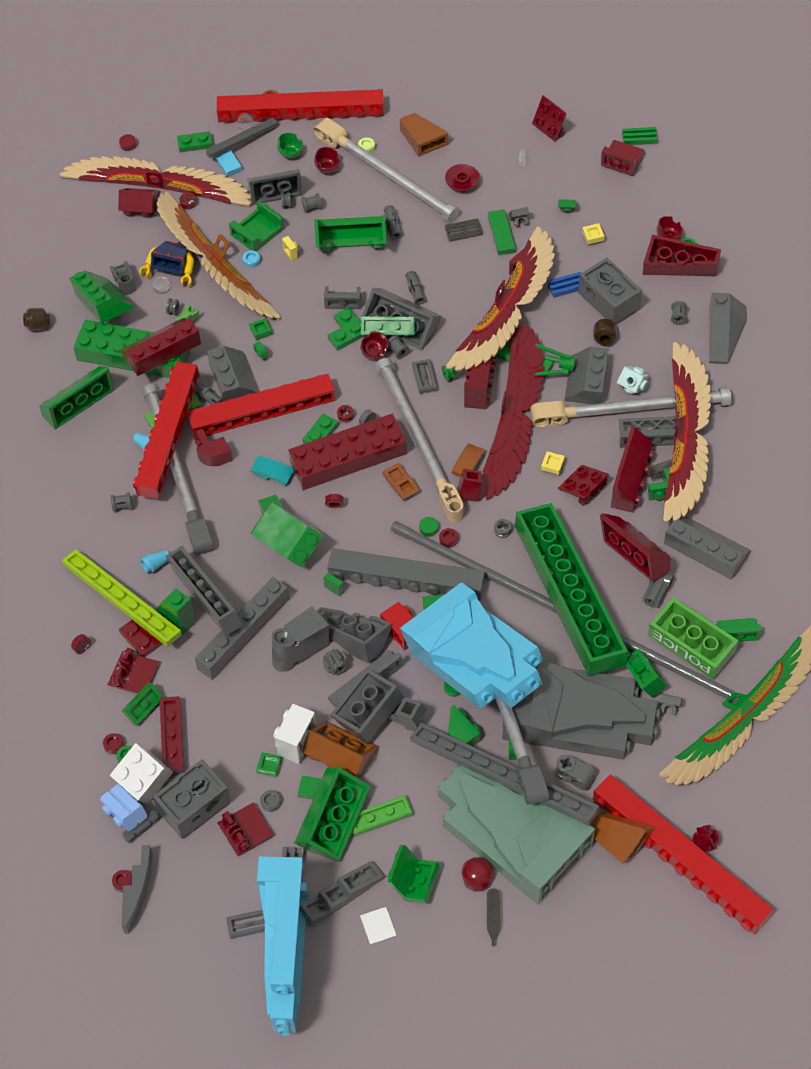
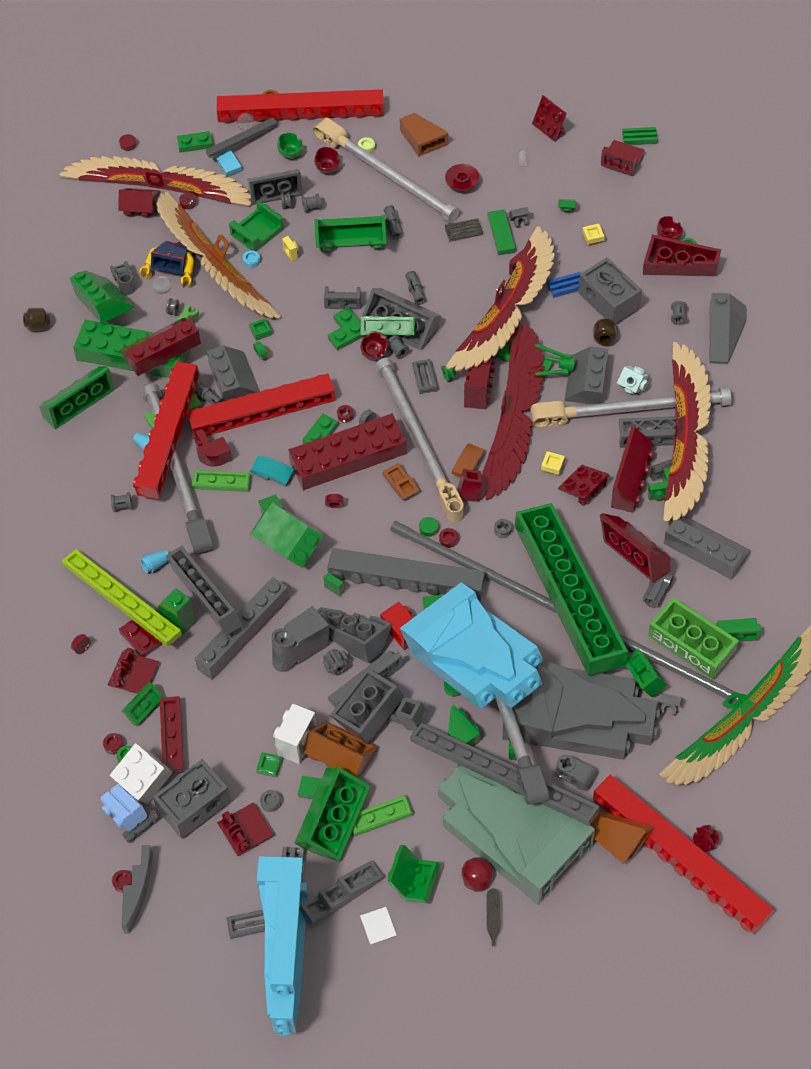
none -> bright green tile [192,470,251,492]

